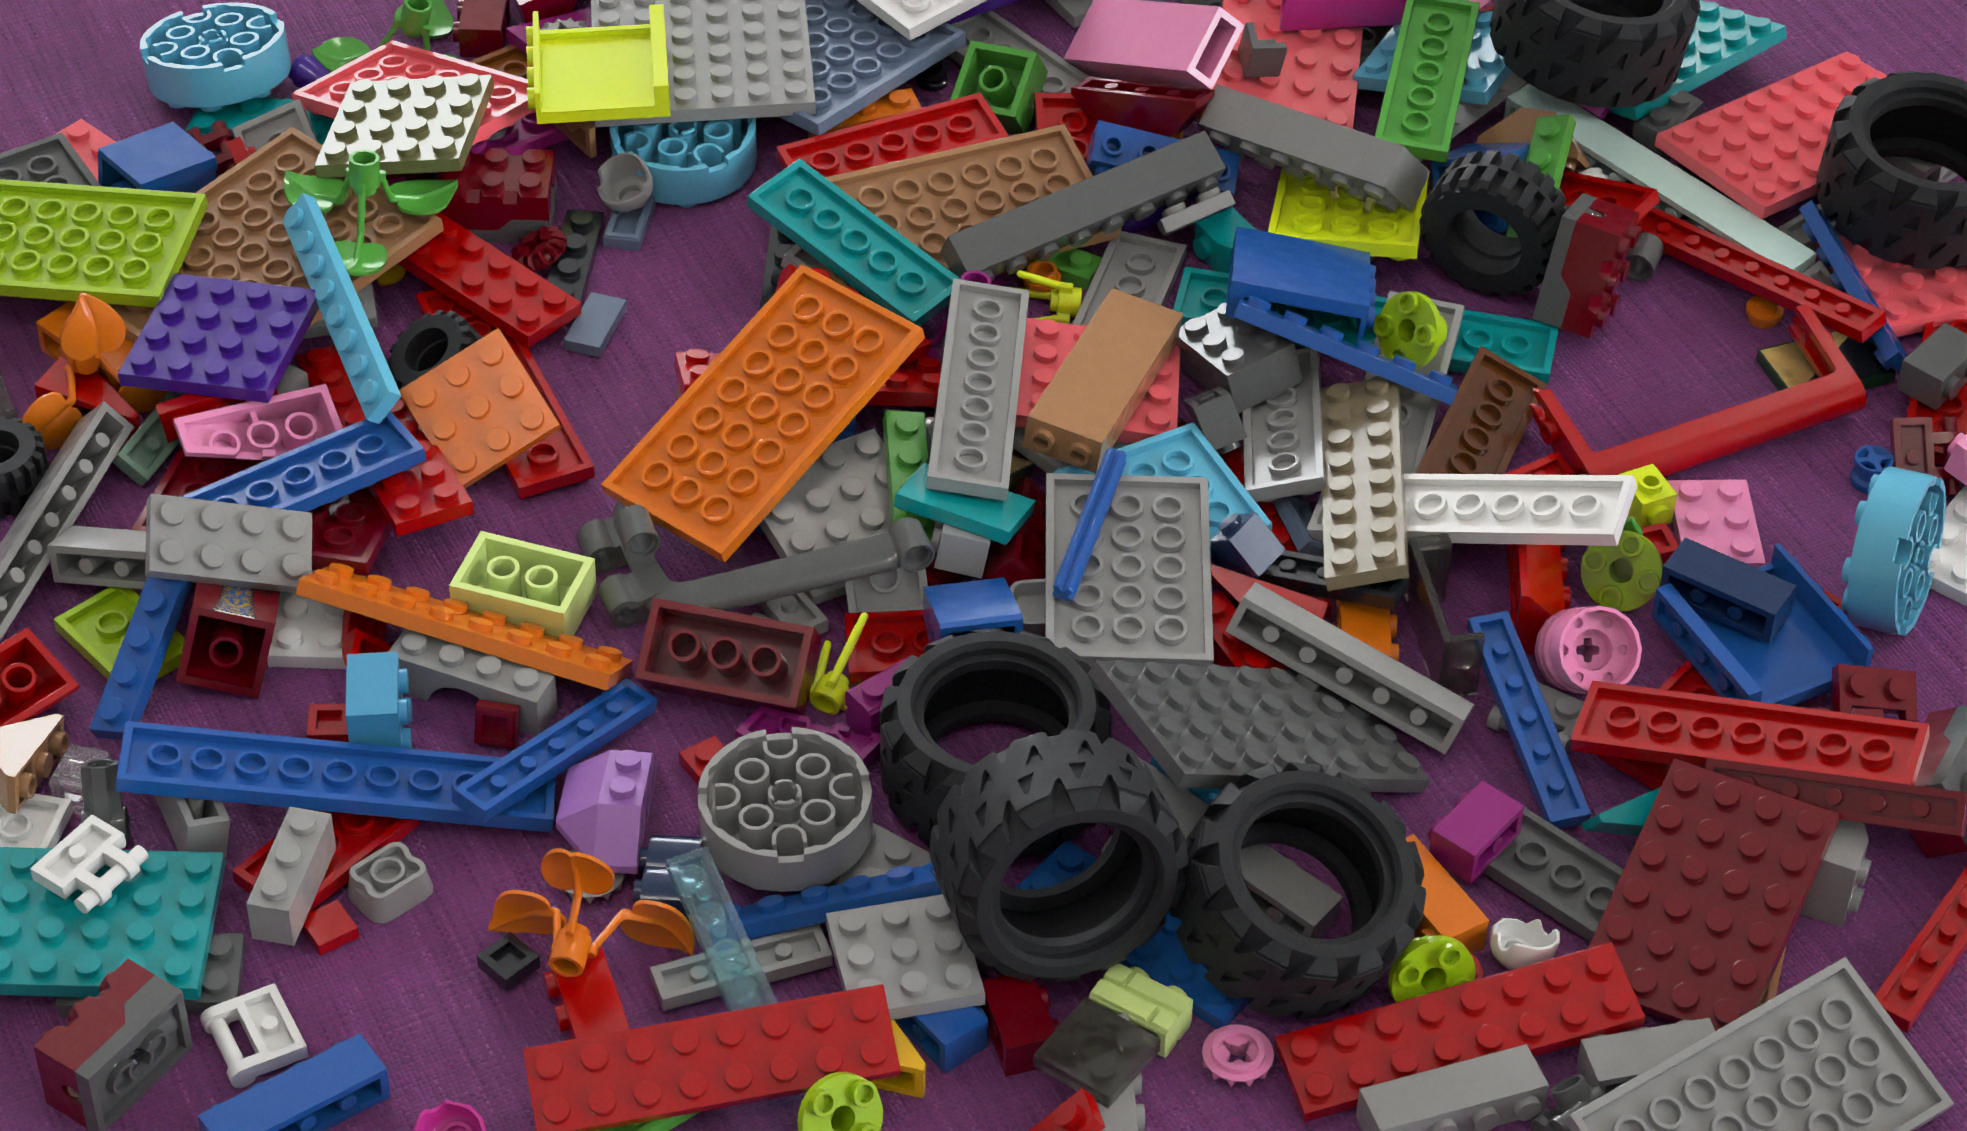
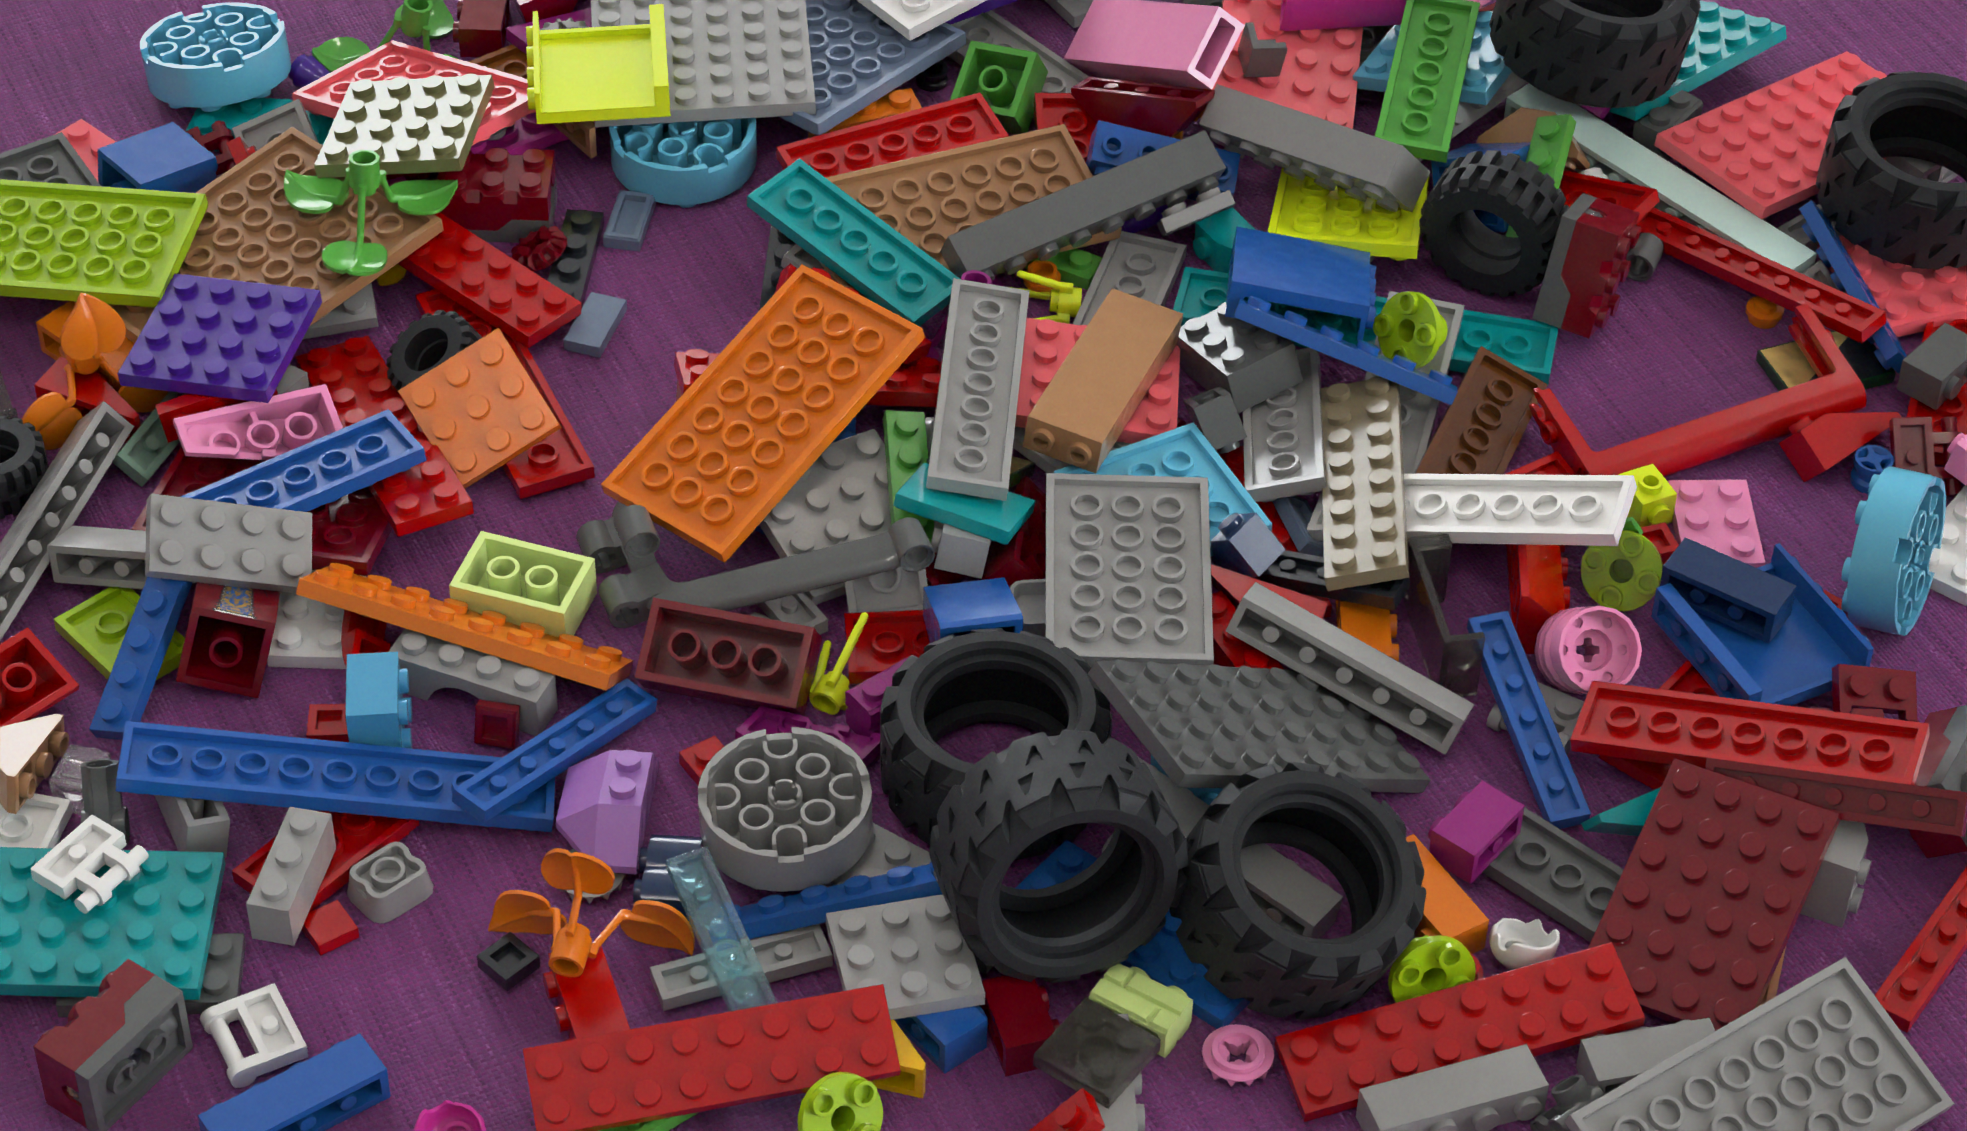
medium azure plate [282,193,401,424] -> none
light grey hair [597,152,654,212] -> none
blue axle [1052,448,1127,602] -> none
none -> red slope [1779,412,1902,482]

